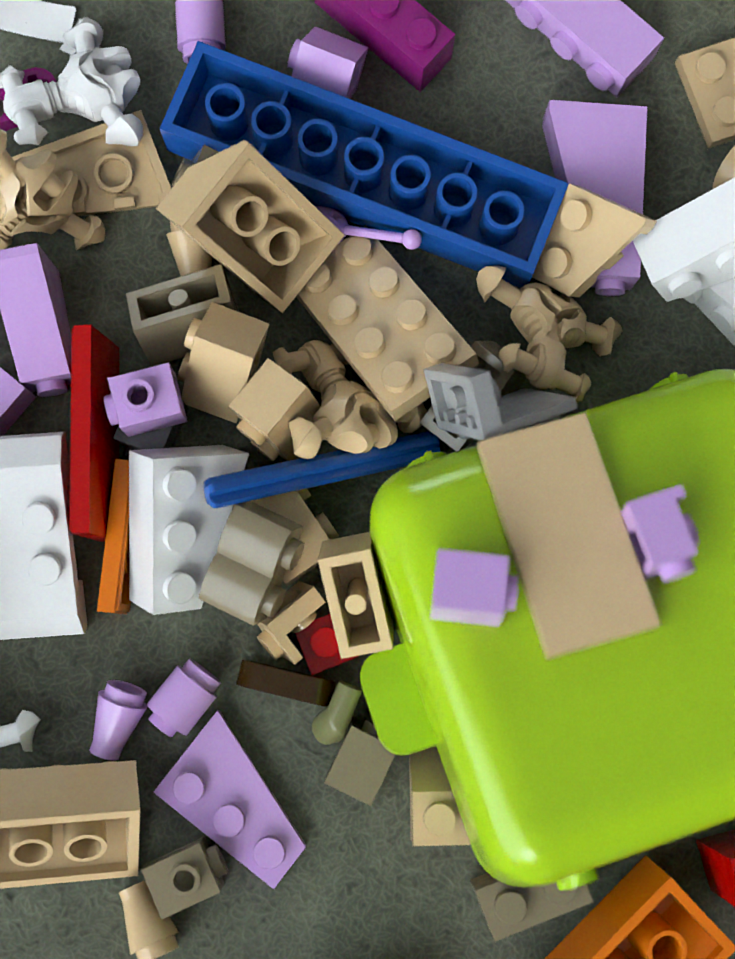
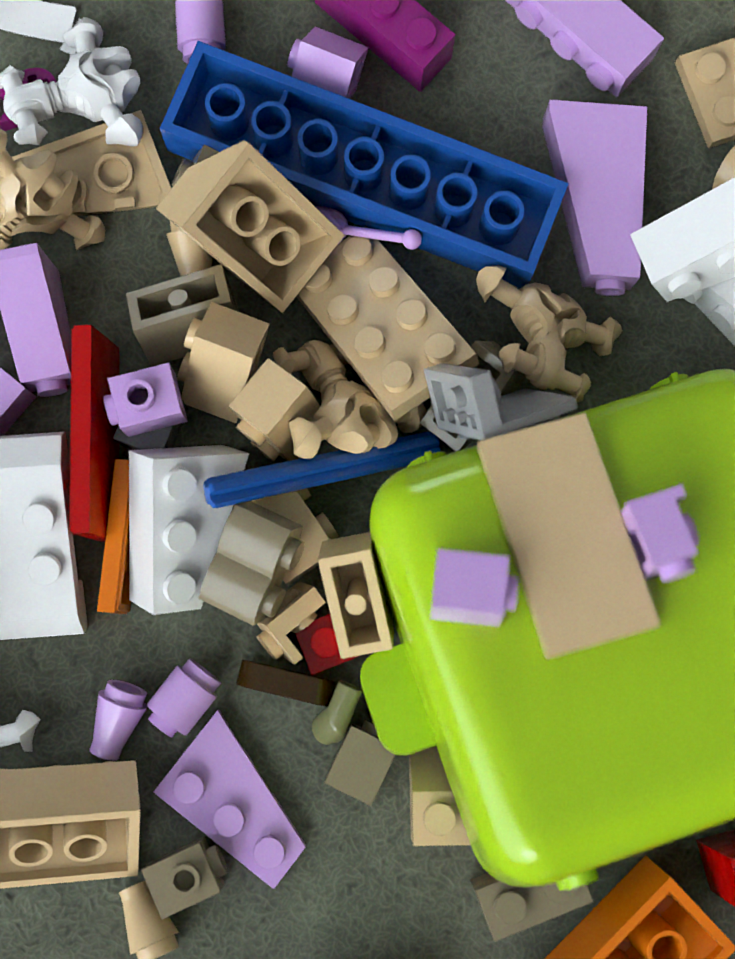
tan wing [532,183,656,297] -> none

